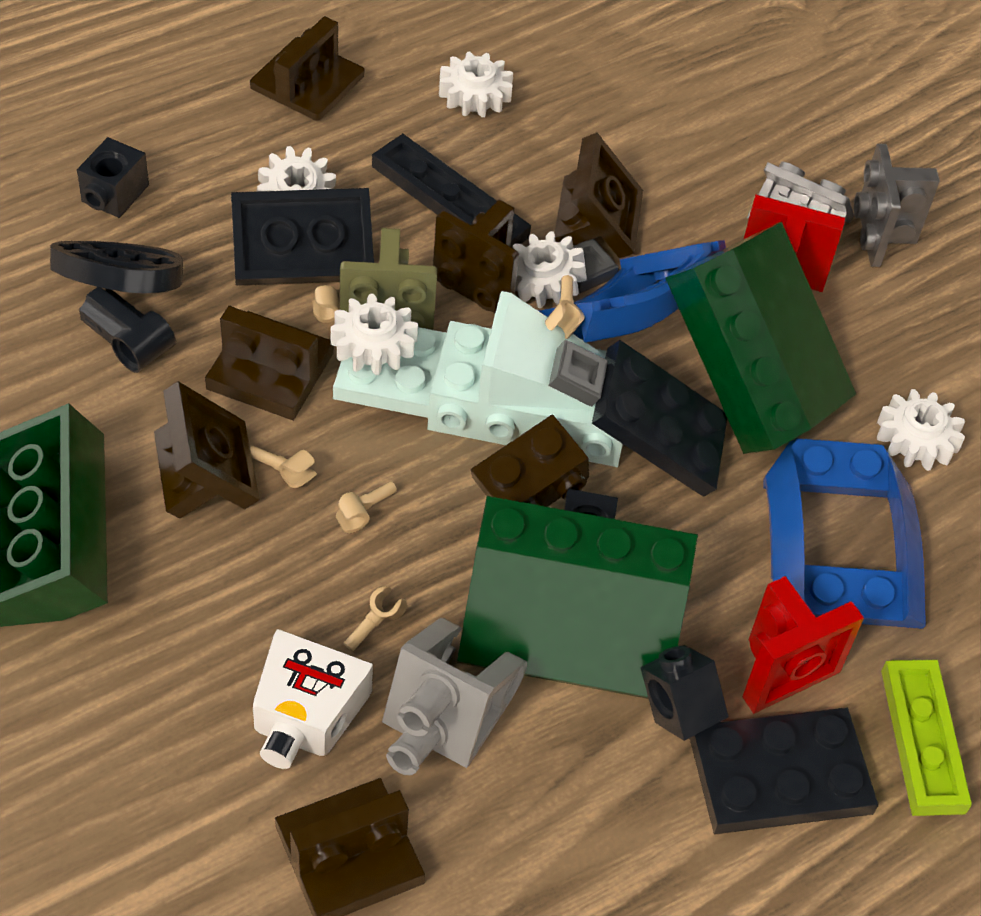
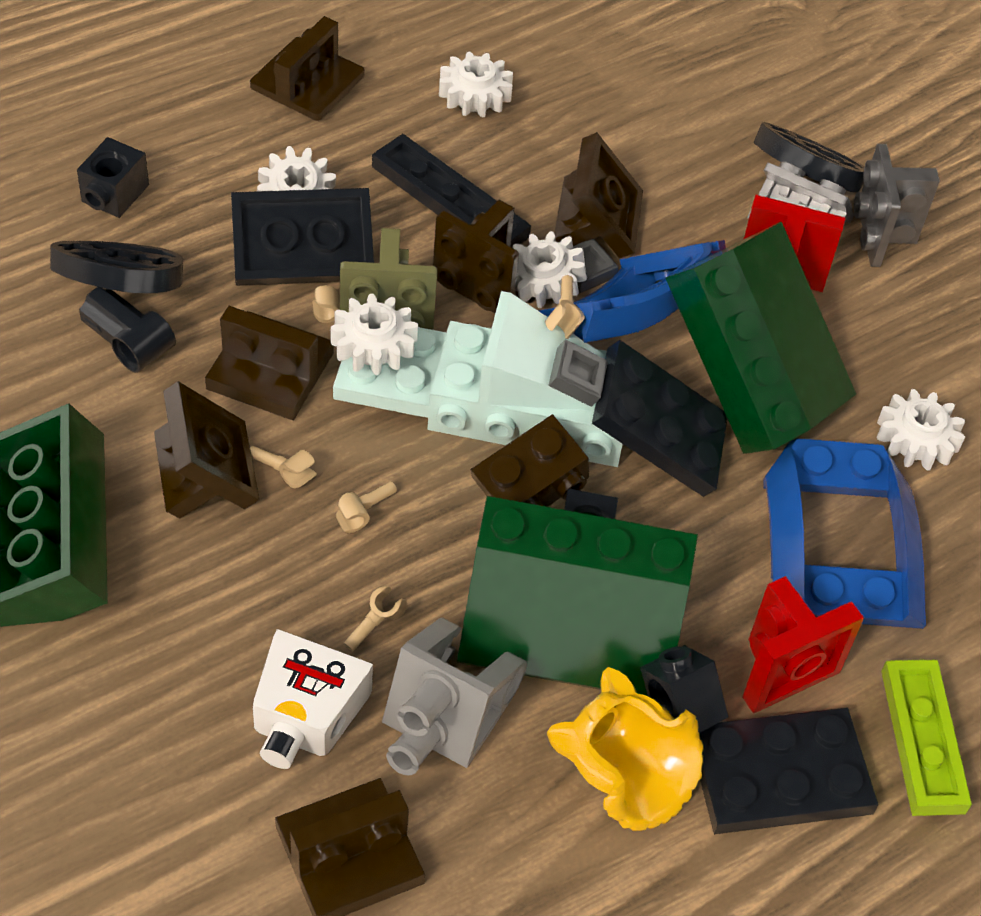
none -> yellow hair [547,667,703,831]
none -> black piece [753,122,864,192]

